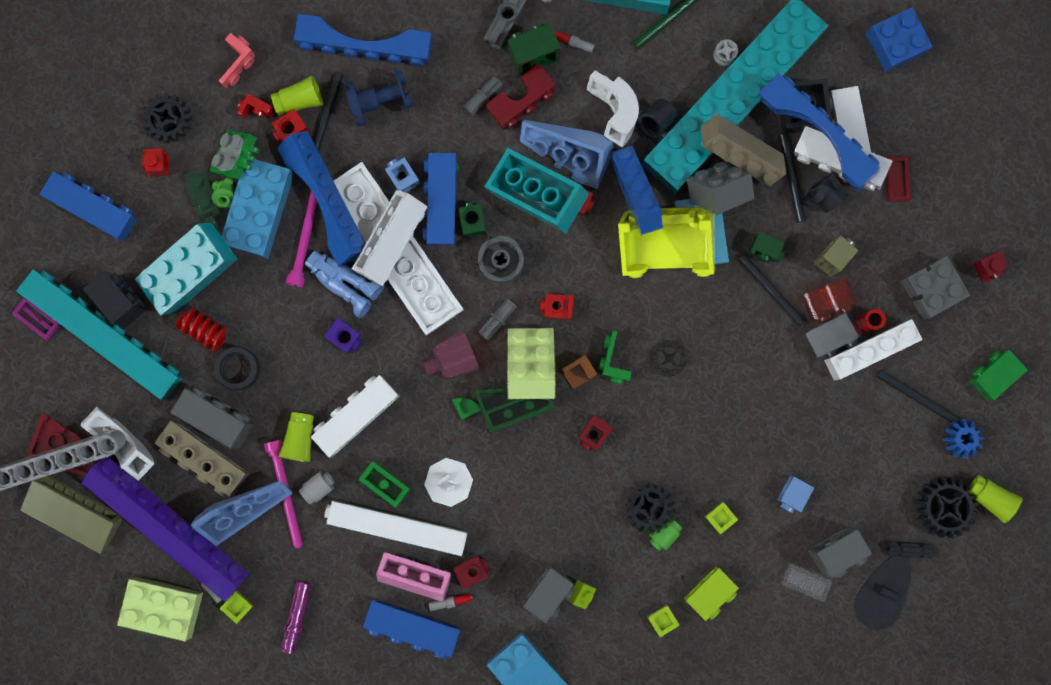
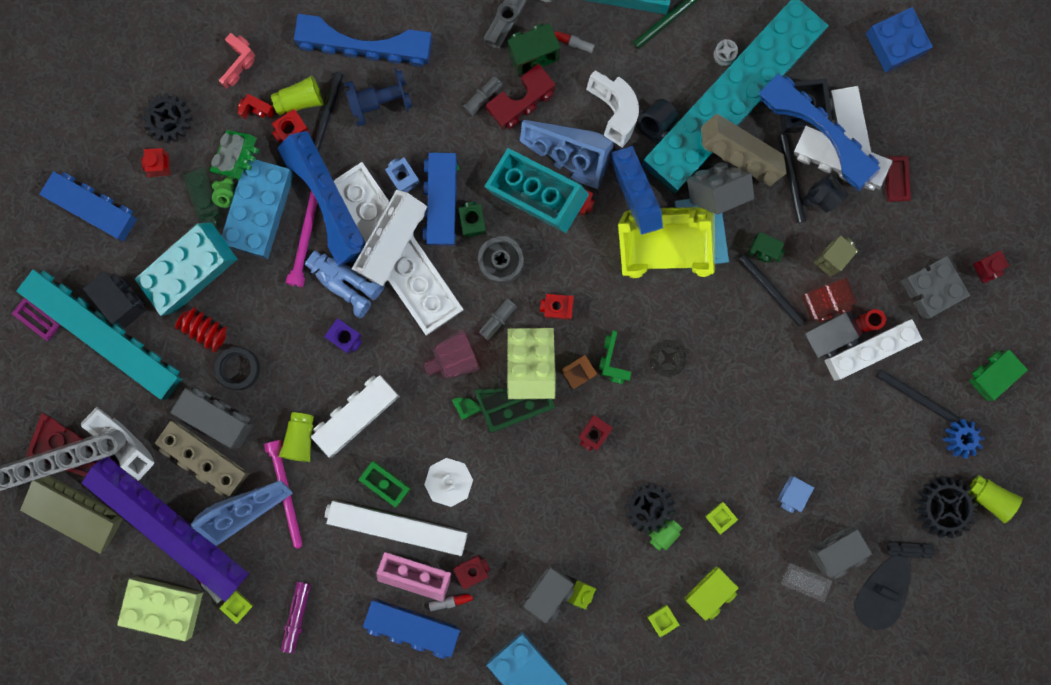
light grey brick [299,471,335,504] -> none

